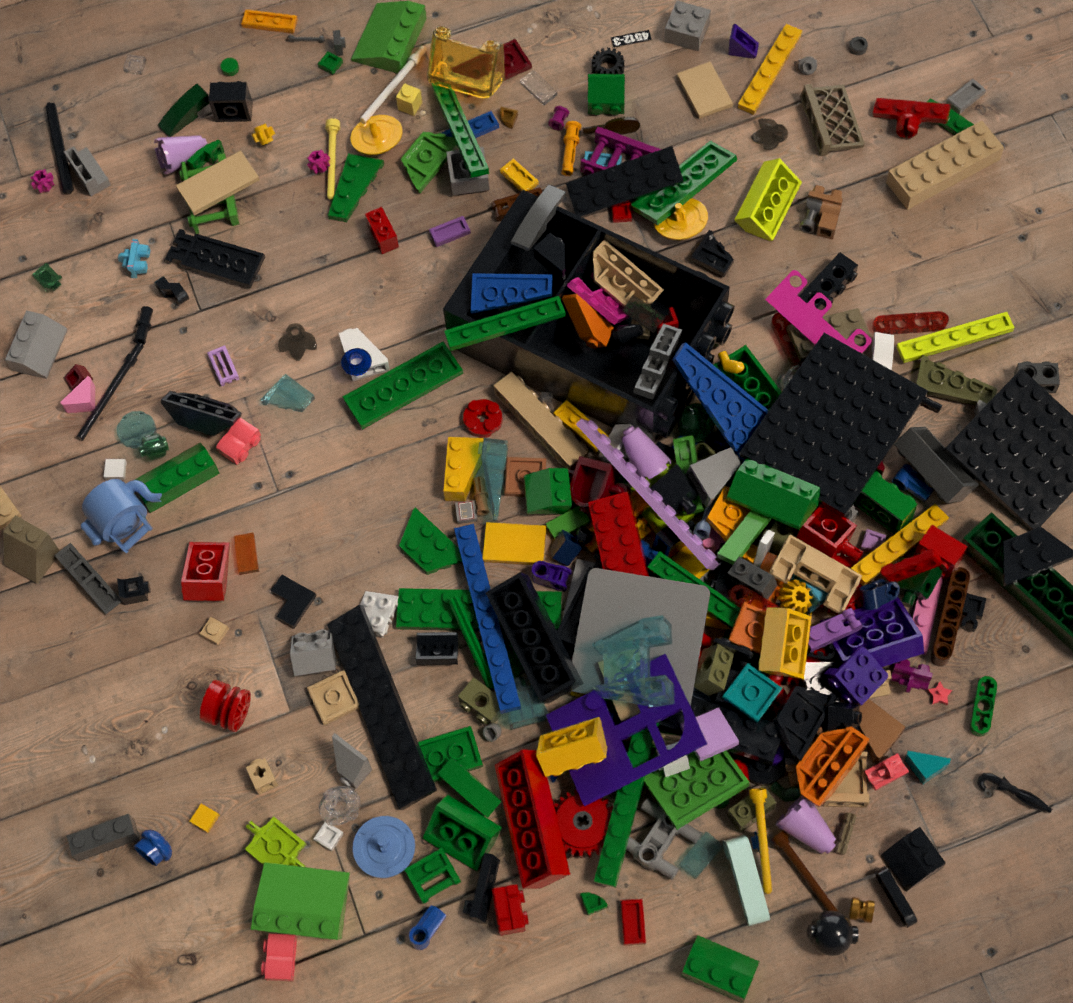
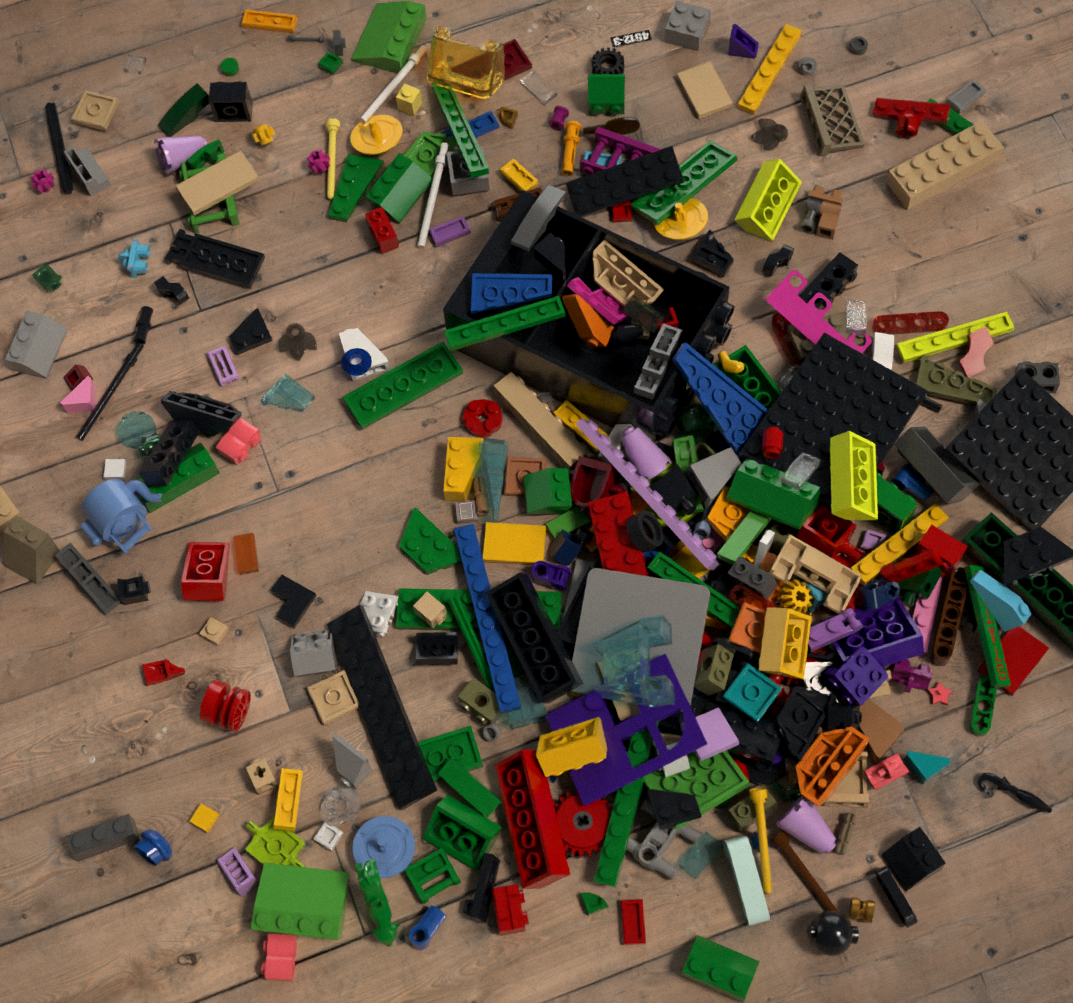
none -> tan plate [71,90,119,131]
none -> black brick [139,419,199,487]
none -> red slope [142,658,185,686]
none -> lavender slope [217,847,259,897]
none -> black wing [229,308,273,355]
none -> yellow plate [274,768,303,831]
none -> green animal [354,858,399,946]
none -> green slope [366,152,433,223]
none -> tan brick [413,592,447,628]
none -> white bar [417,143,449,248]
none -> black tyre [627,511,664,552]
none -> black wing [647,789,702,830]
none -> black piece [762,244,794,276]
none -> red brick [762,427,783,459]
none -> clear tile [781,452,820,490]
none -> neon yellow slope [830,431,878,520]
none -> clear tile [845,299,866,335]
none -> tile [958,327,994,378]
none -> green tile [964,565,1011,688]
none -> medium azure slope [970,570,1031,632]
none -> red tile [977,626,1049,696]

